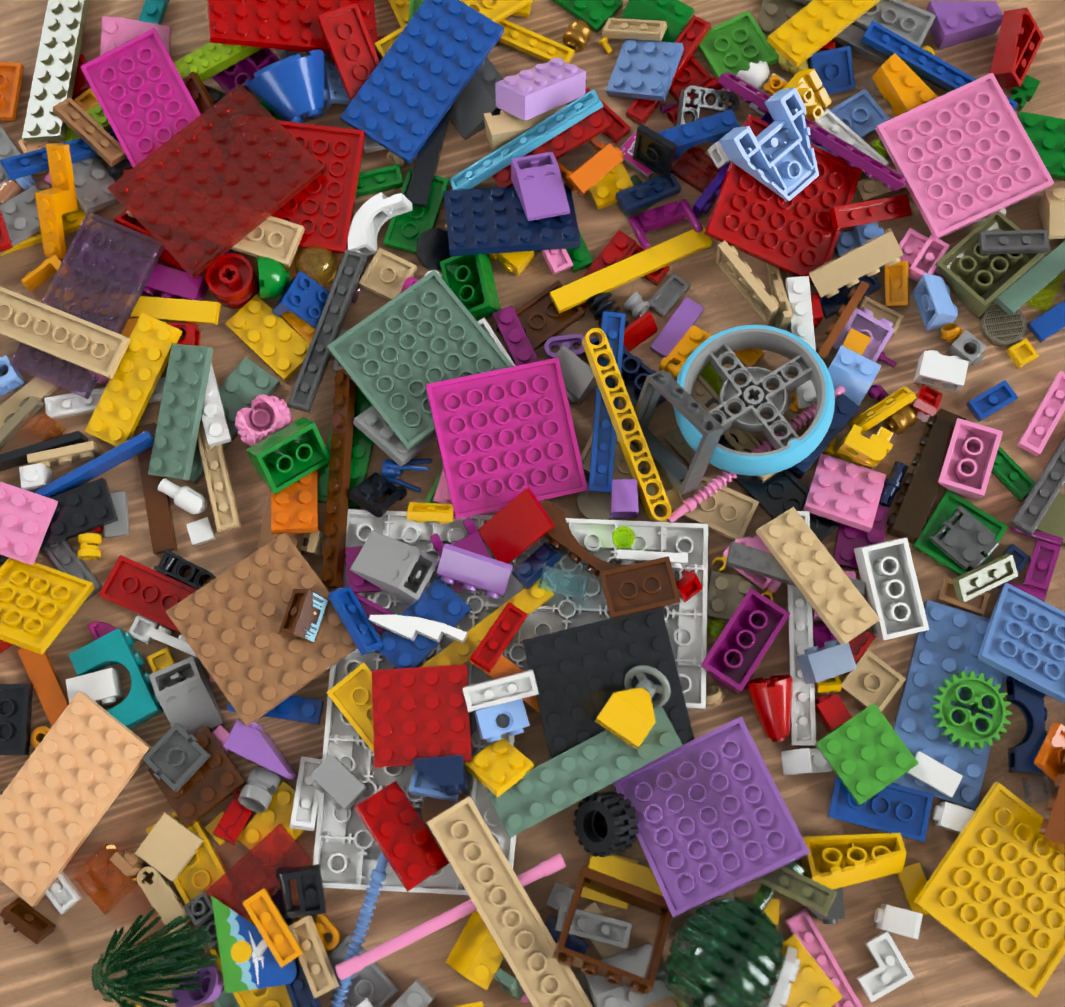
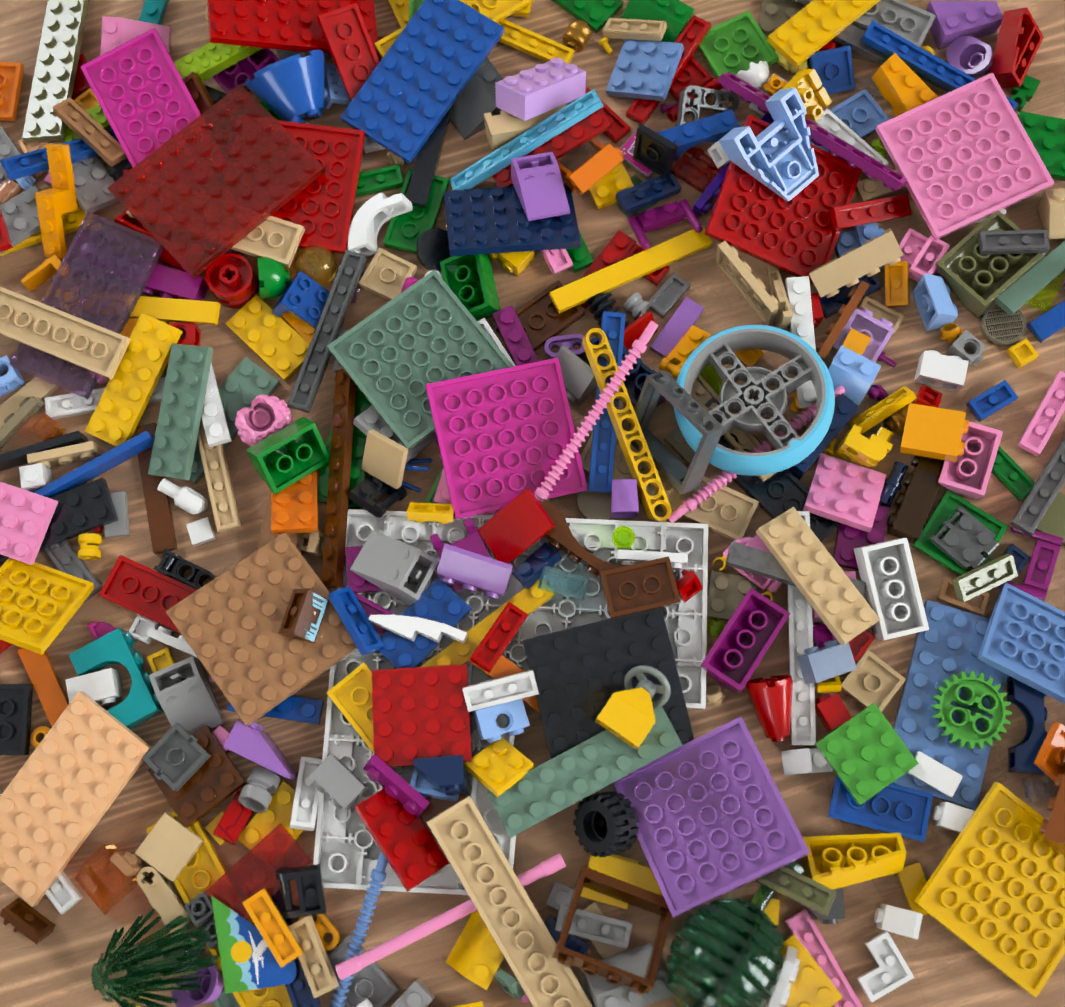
none -> tan tile [361,429,408,489]
none -> magenta plate [363,754,430,817]
none -> bright pink hose [534,321,659,504]
none -> light orange brick [900,403,969,462]
none -> medium lavender piece [946,35,993,76]

